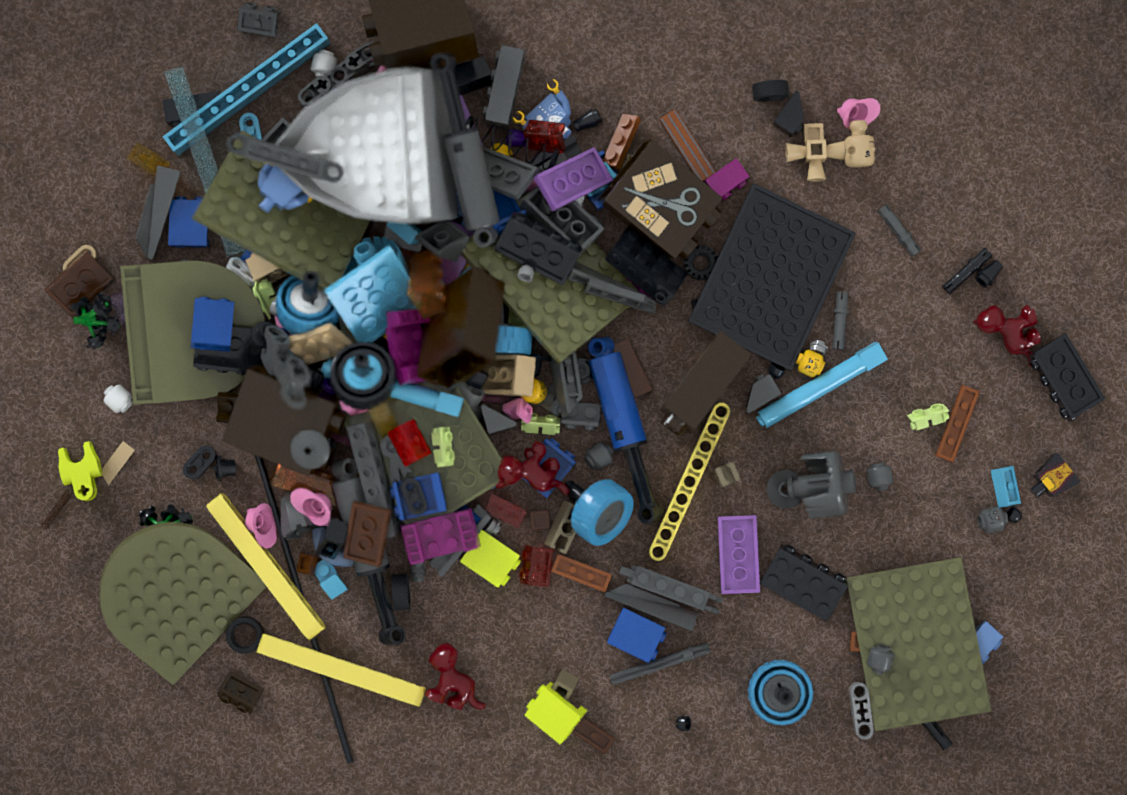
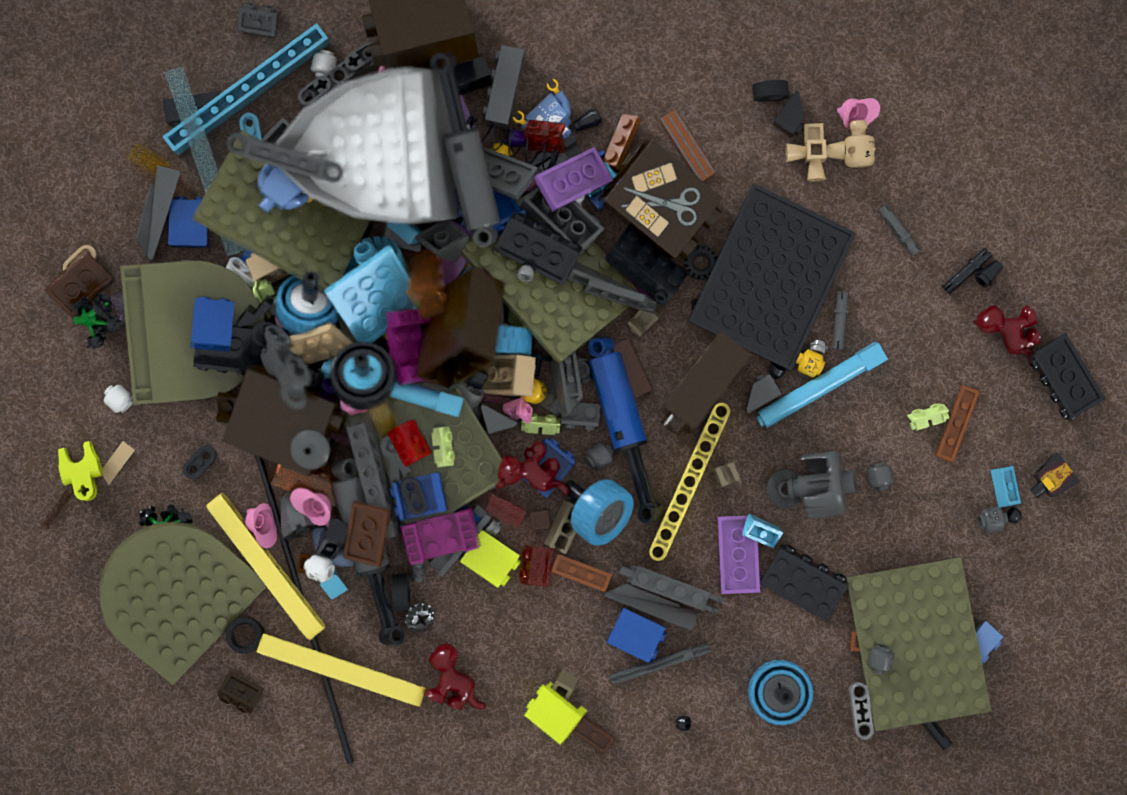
black piece [213,455,236,482] -> none
magenta brick [704,158,750,201] -> none
none -> black slope [236,295,274,327]
none -> white head [304,555,335,582]
none -> dark grey gear [405,603,436,633]
none -> dark tan bracket [627,310,660,336]
none -> medium azure slope [742,514,783,548]

